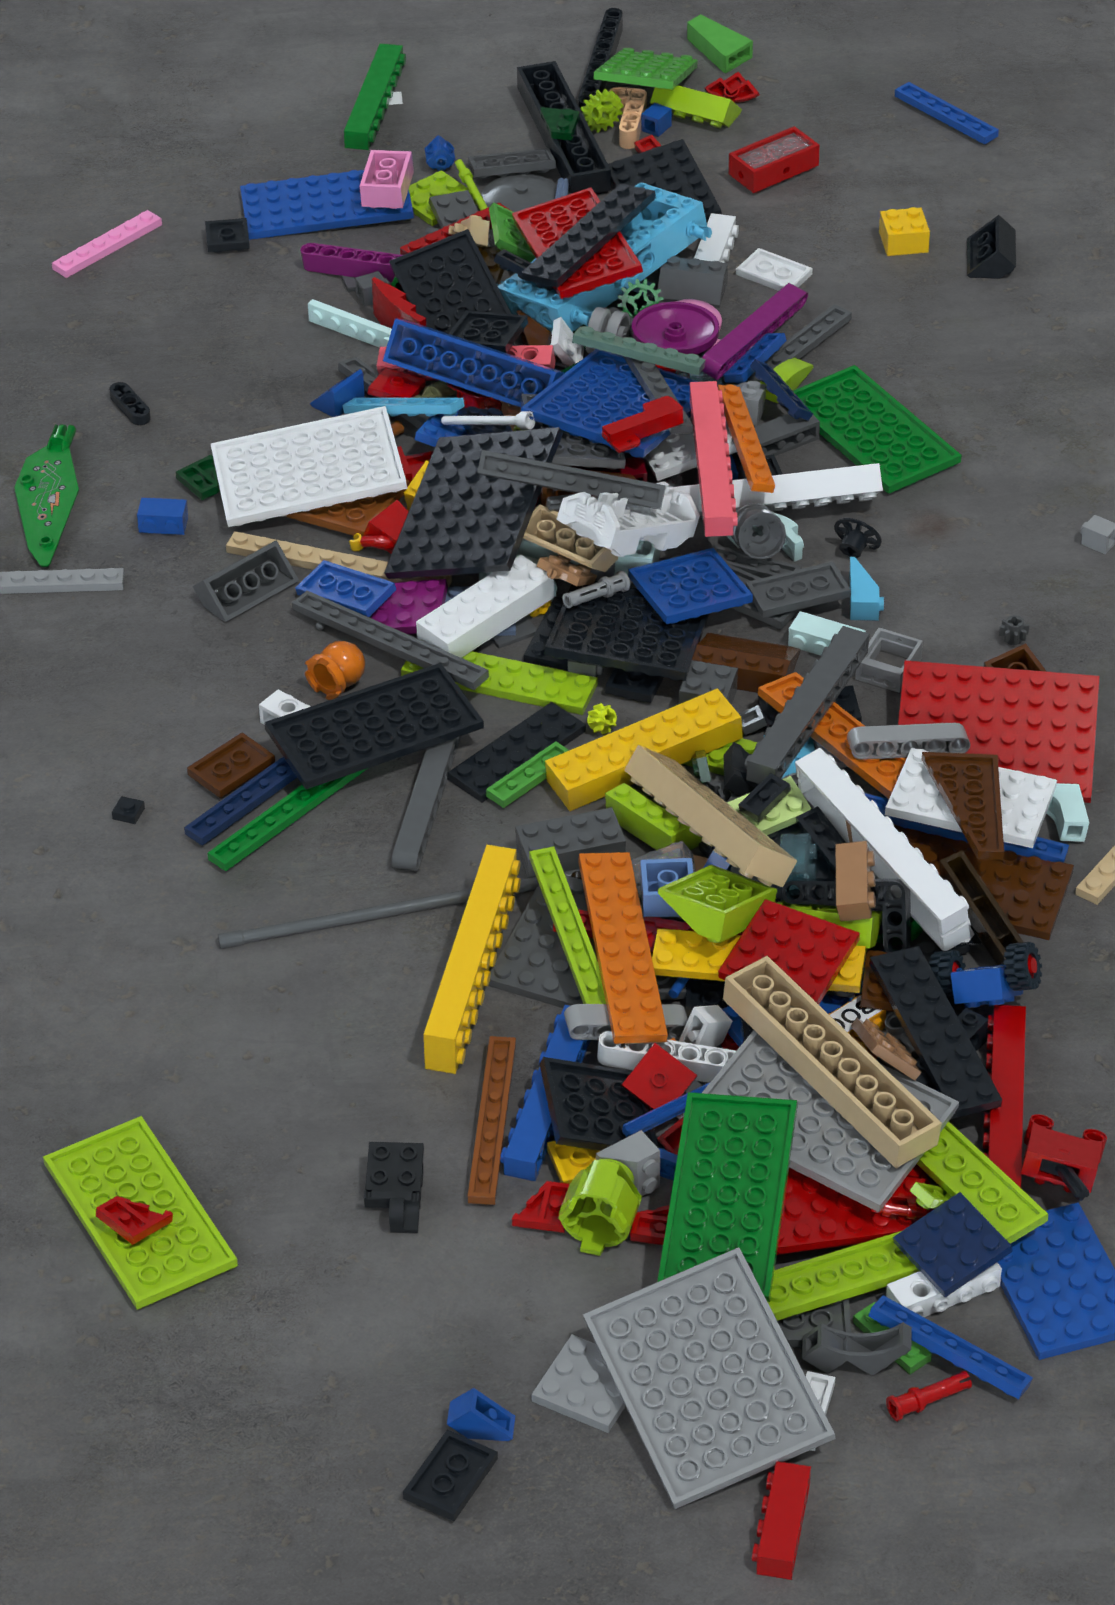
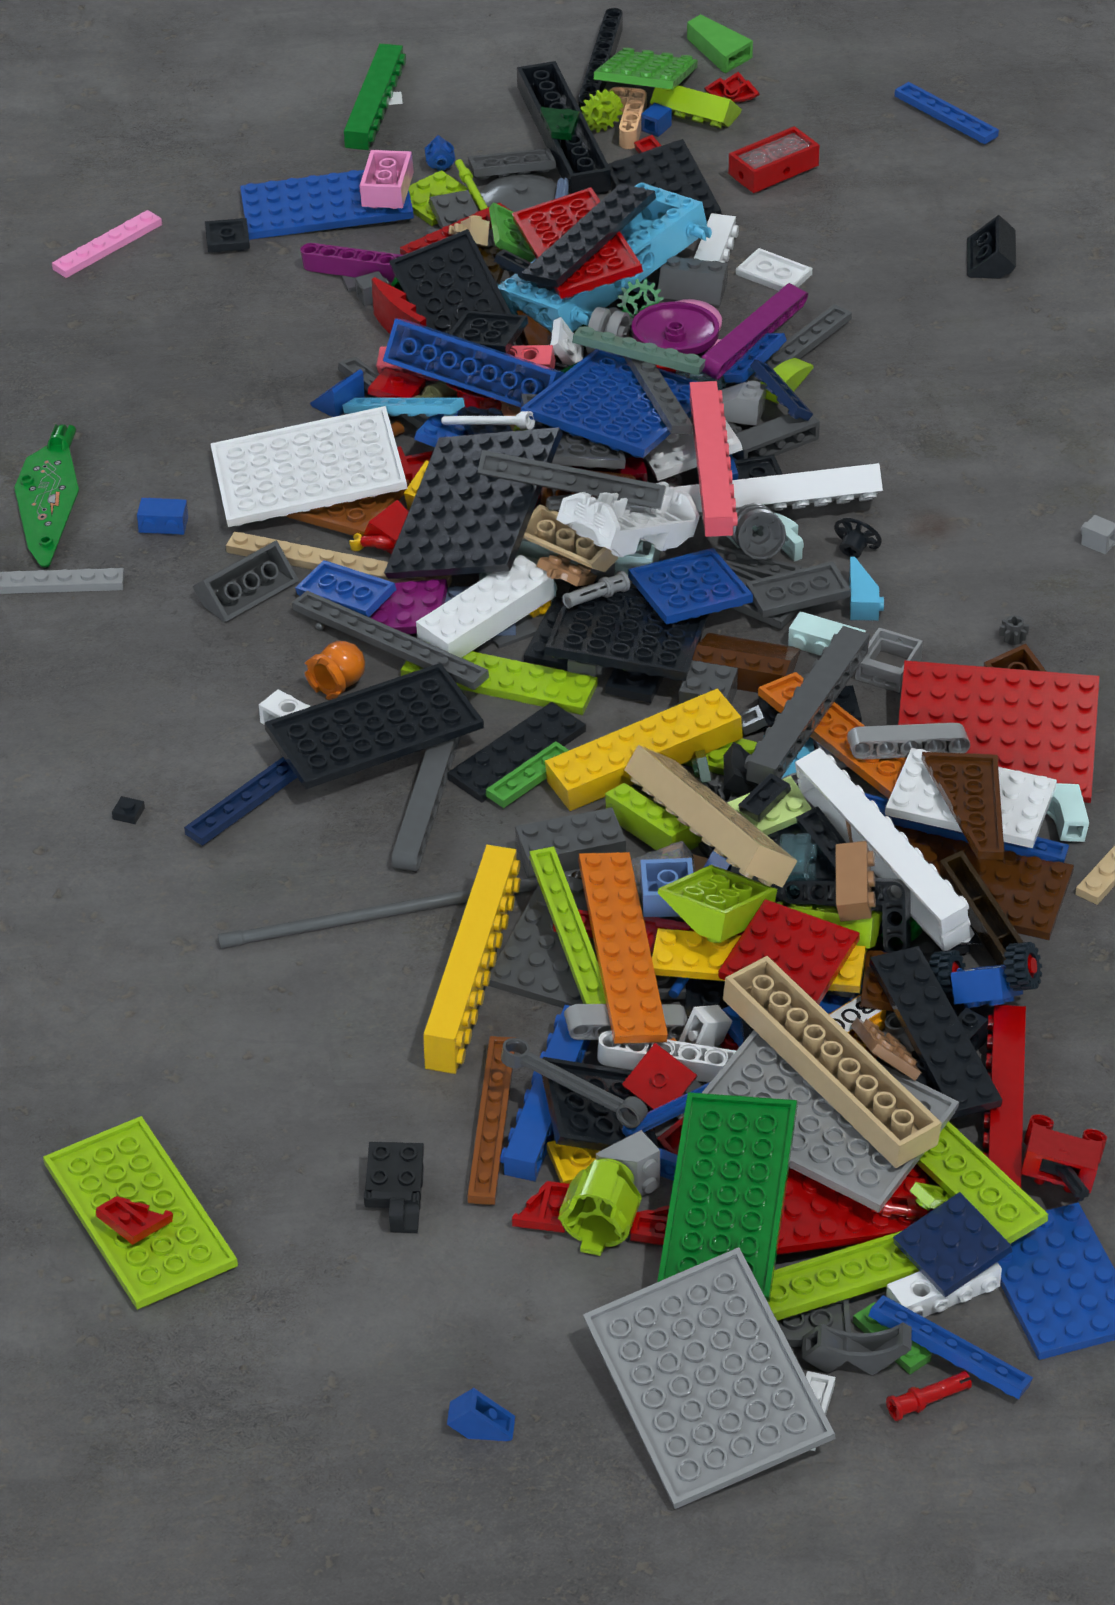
black beam [109,382,151,425] -> none
dark green wing [176,455,220,500] -> none
reddish brown plate [187,732,275,798] -> none
green plate [207,768,368,872] -> none
light aqua plate [308,299,392,348] -> none
black plate [403,1429,498,1522] -> none
light grey plate [532,1334,626,1433] -> none
neon yellow gear [587,703,617,734] -> none
red piece [602,396,683,453] -> none
orange plate [718,384,775,493] -> none
red brick [752,1461,811,1580] -> none
green plate [793,365,962,494] -> none
yellow brick [879,207,930,256] -> none
none -> dark grey piece [501,1038,648,1128]

